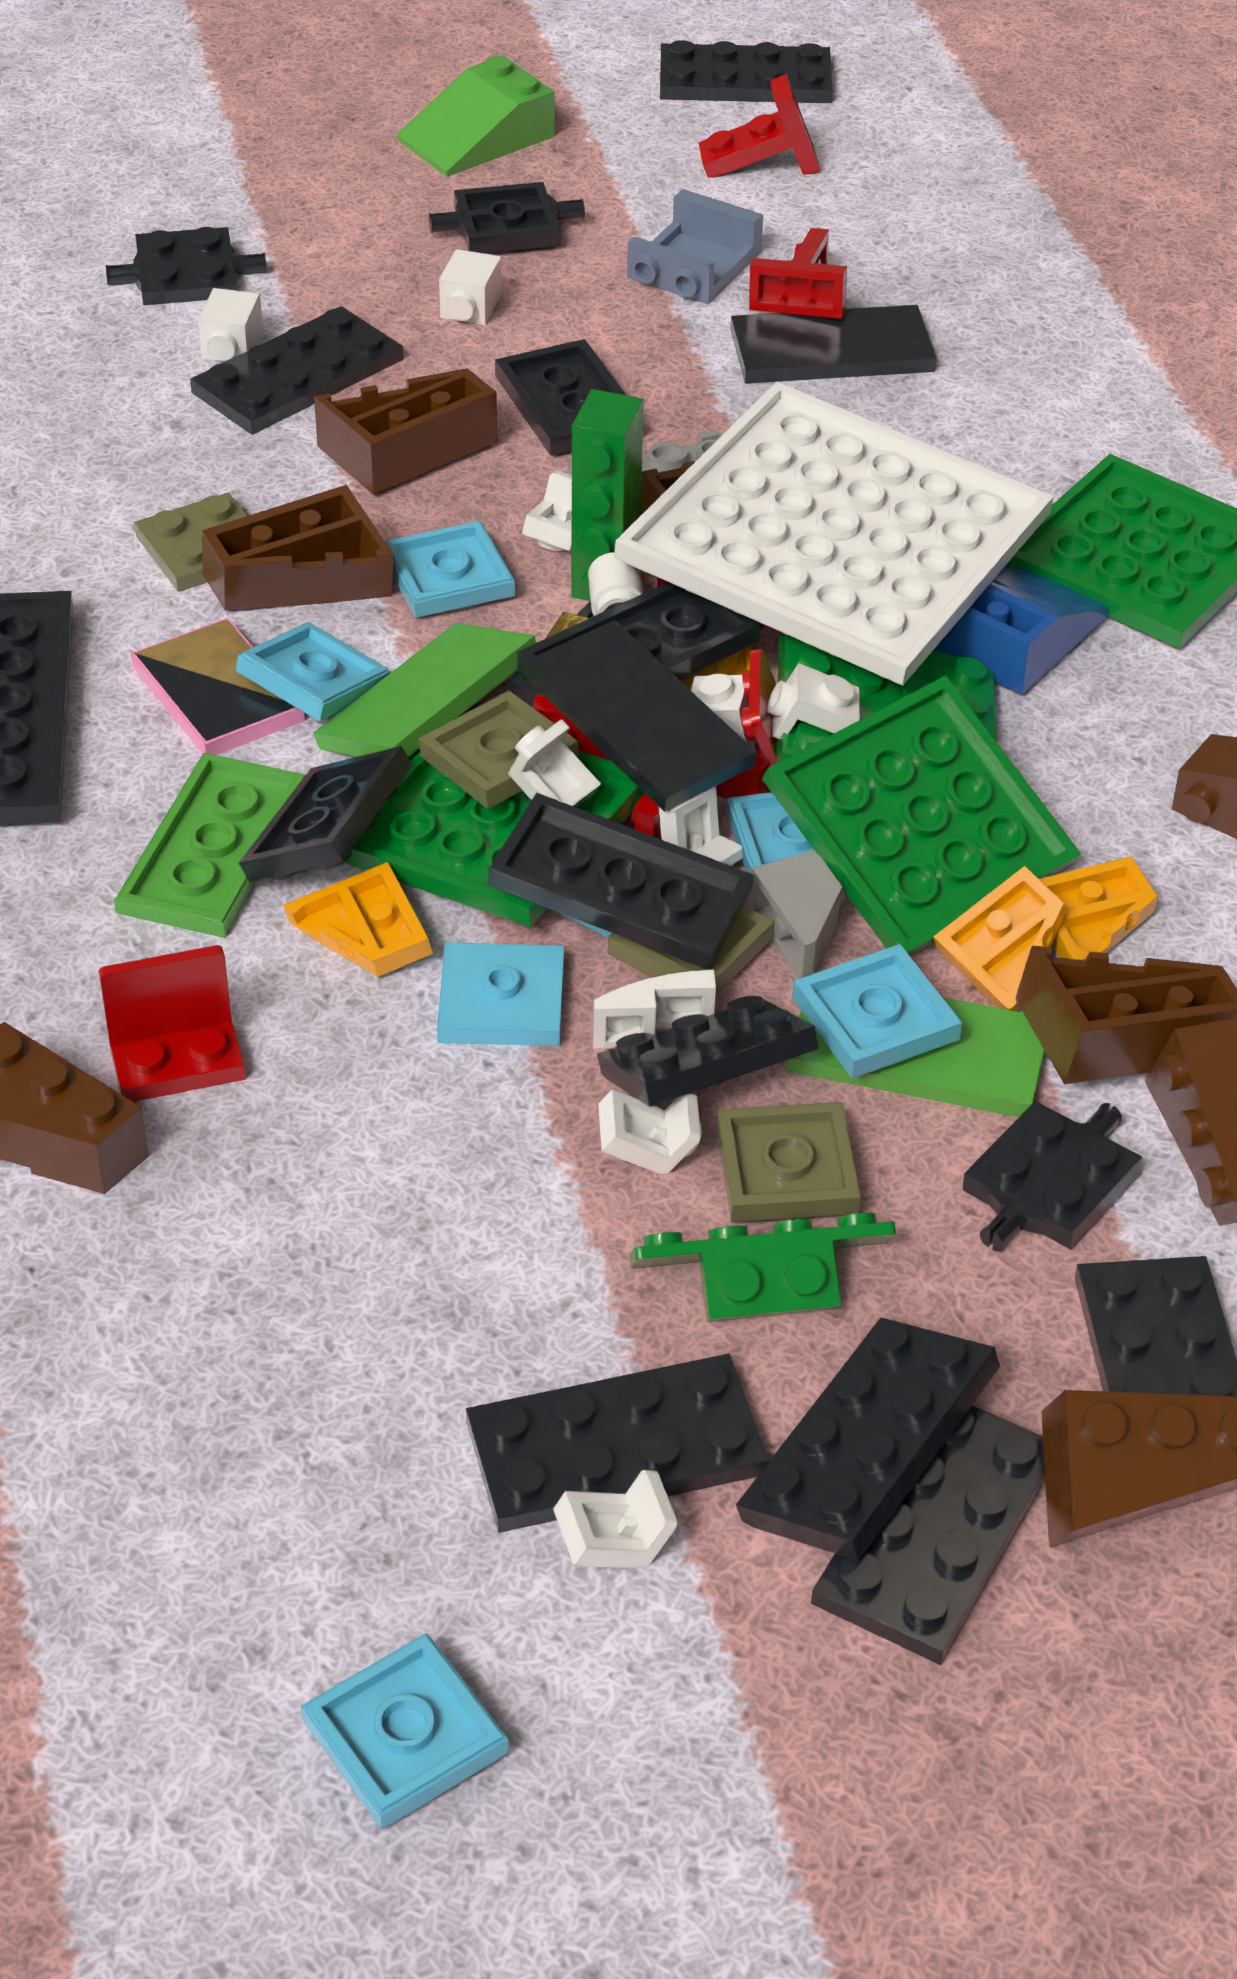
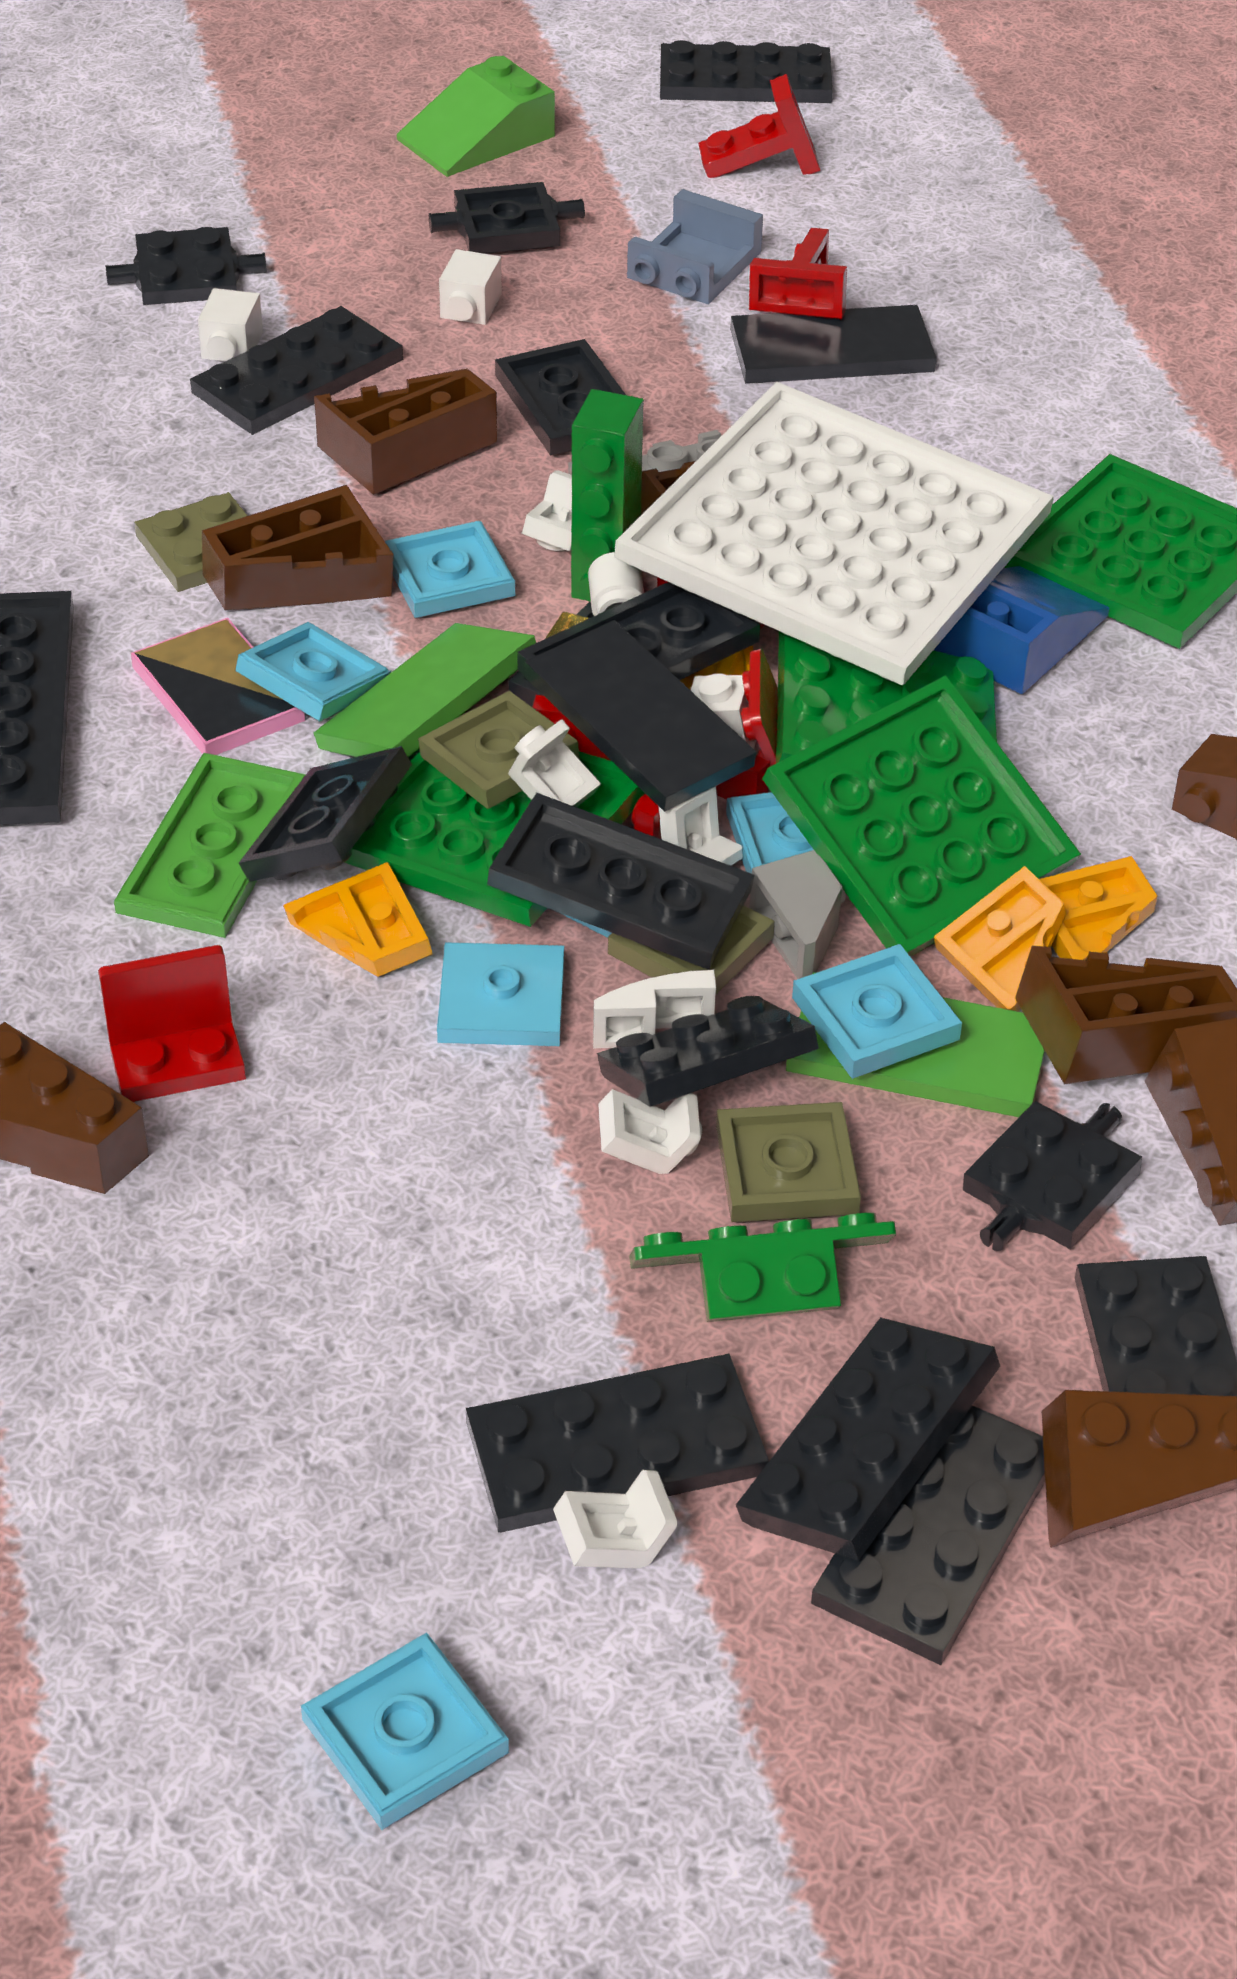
white bracket [767,663,860,739] -> none

